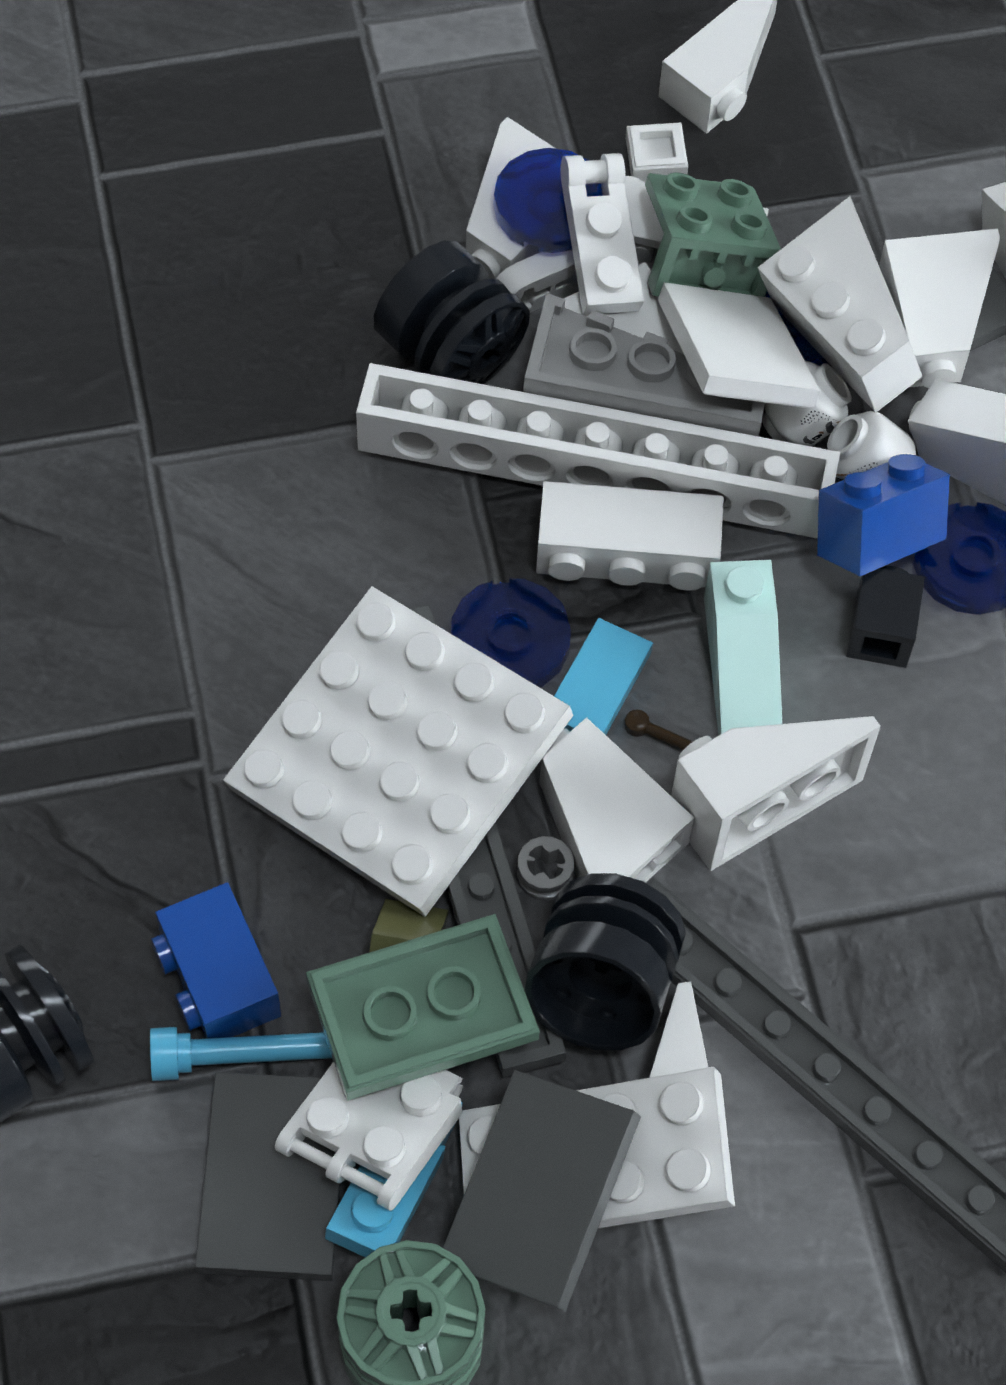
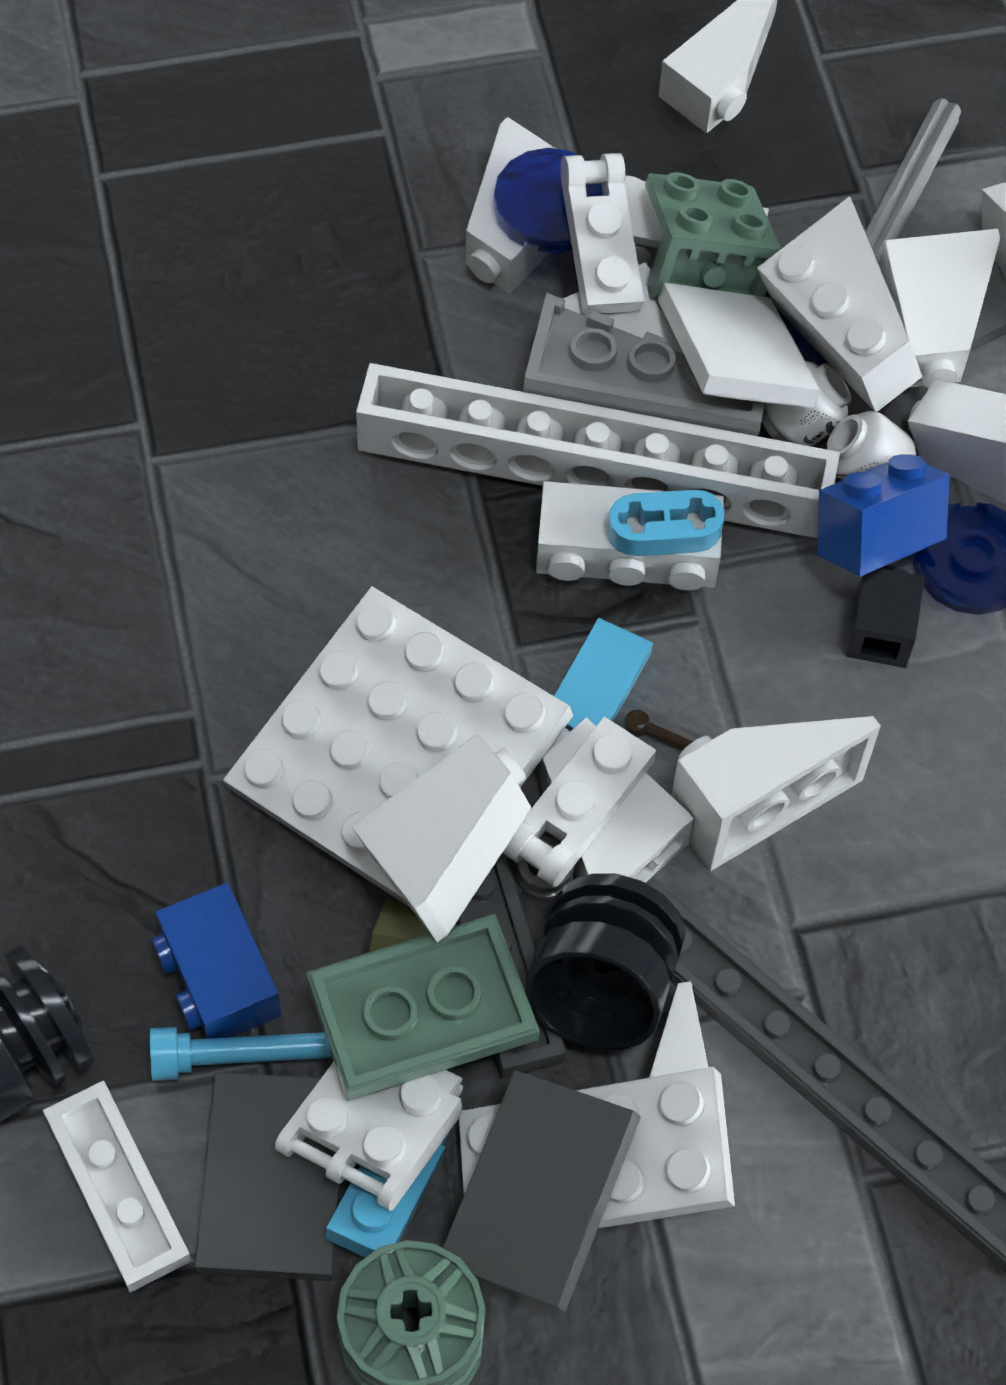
black wheel [373,240,530,384] -> none
clear blue tile [451,578,571,688] -> none
white beam [496,240,579,313] -> none
white tile [625,122,688,181] -> none
light aqua slope [704,560,782,736] -> none
none -> white plate [43,1080,192,1293]
none -> white slope [351,734,531,943]
none -> white plate [502,716,657,888]
none -> medium azure beam [607,490,725,556]
none -> light grey axle [865,98,961,265]

